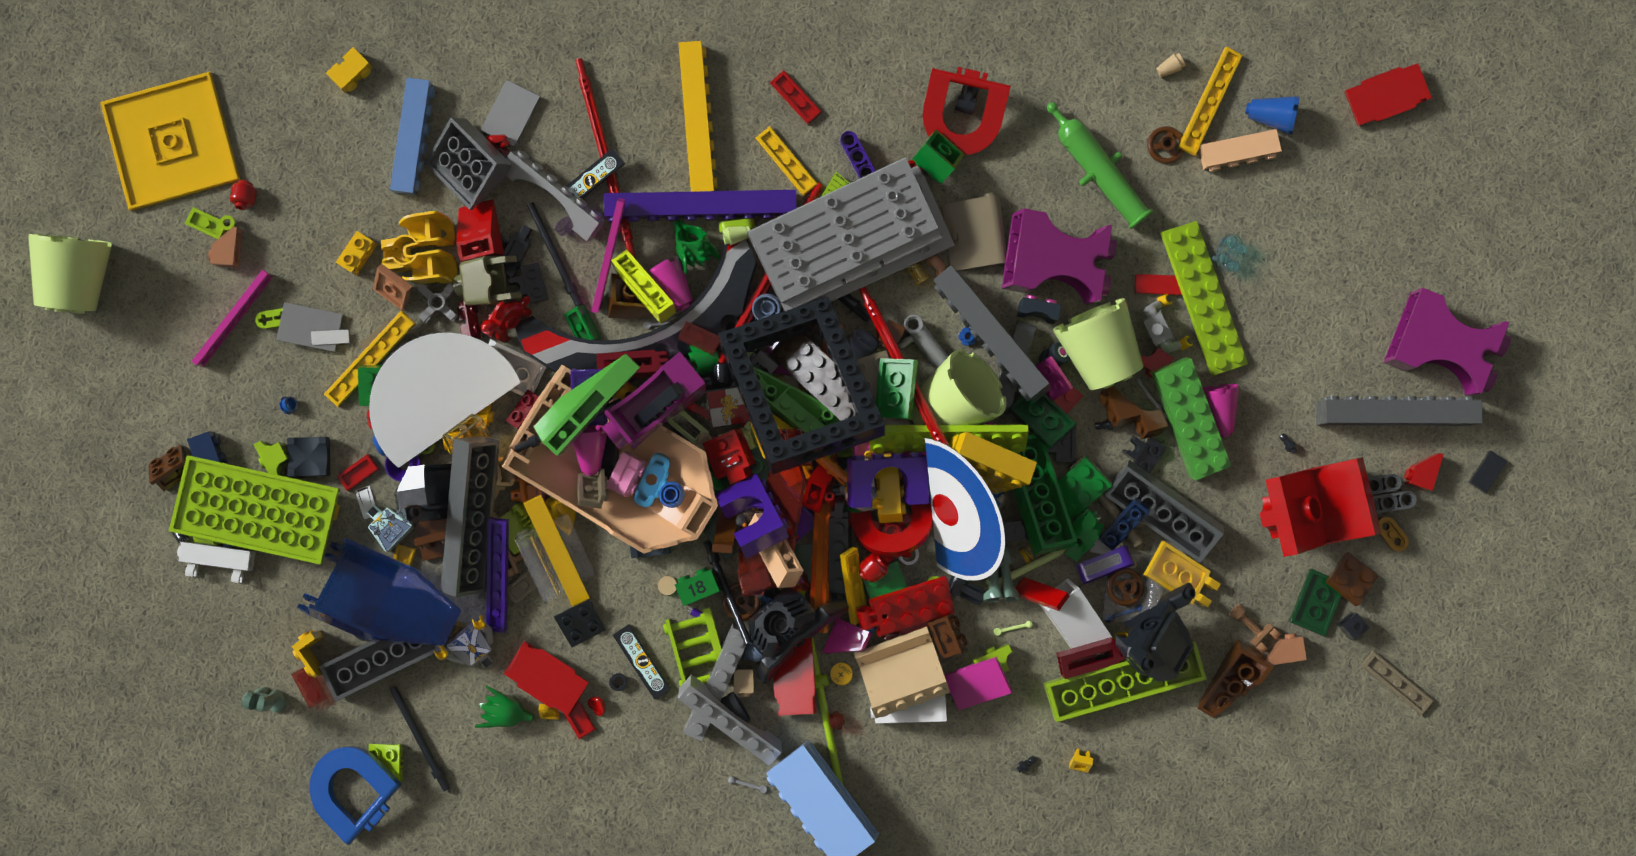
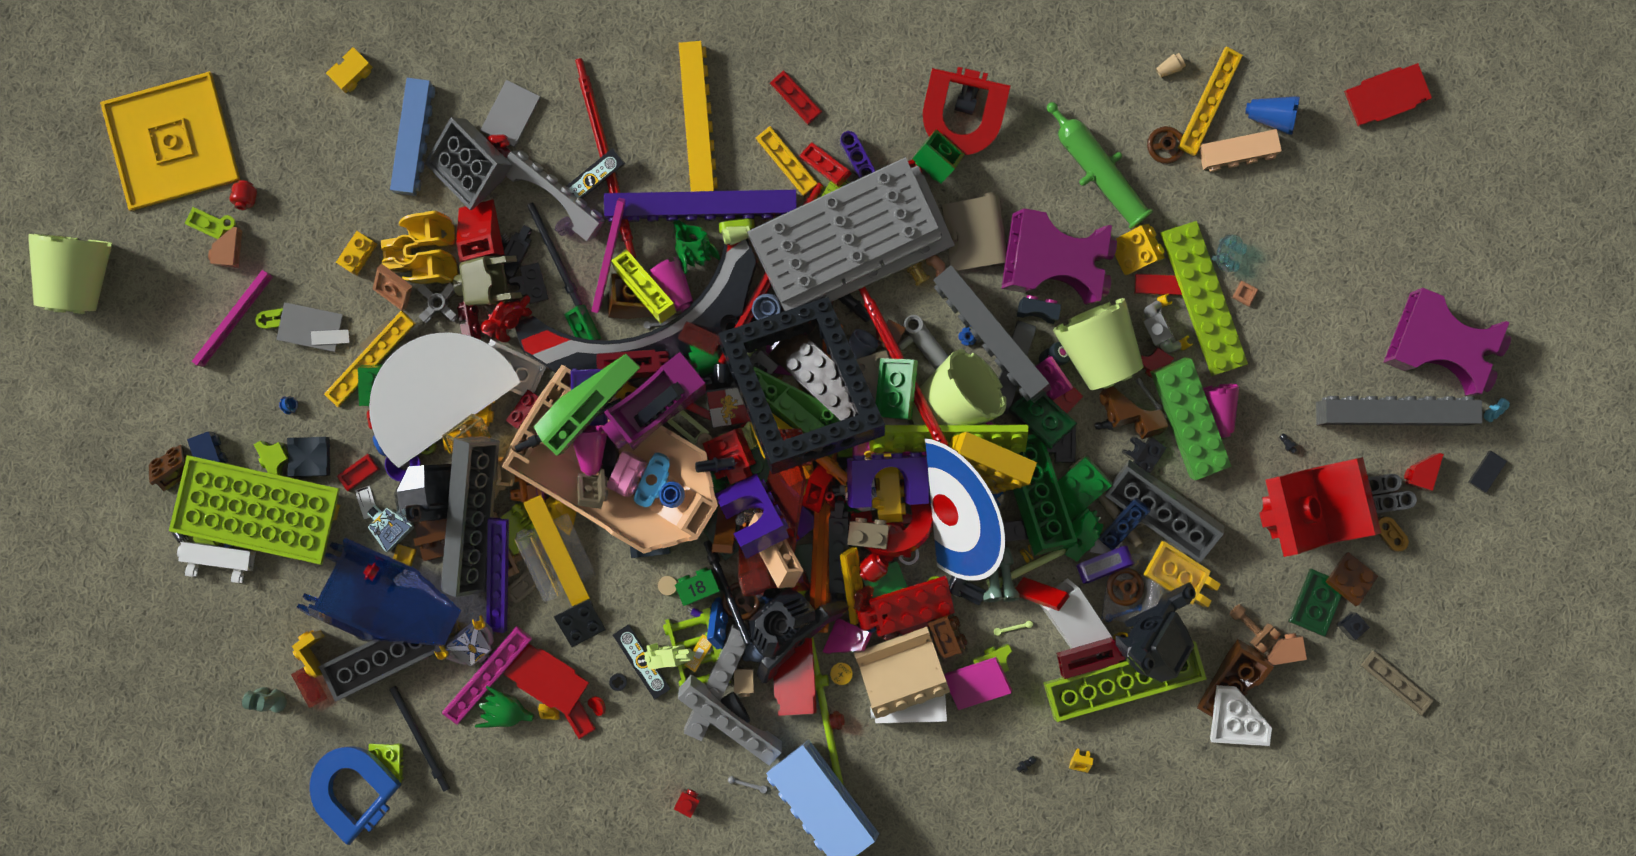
none -> red plate [363,563,380,581]
none -> dark pink tile [442,626,532,725]
none -> yellowish green piece [644,643,695,669]
none -> red brick [674,789,701,818]
none -> yellow sticker [684,634,712,672]
none -> black axle [695,457,735,473]
none -> blue hinge [707,597,728,649]
none -> red tile [799,142,852,188]
none -> dark tan bracket [848,517,891,549]
none -> clear red plate [853,585,874,611]
none -> yellow bracket [1115,224,1165,275]
none -> white plate [1210,685,1272,746]
none -> nougat tile [1232,281,1259,307]
none -> medium azure piece [1484,398,1510,422]

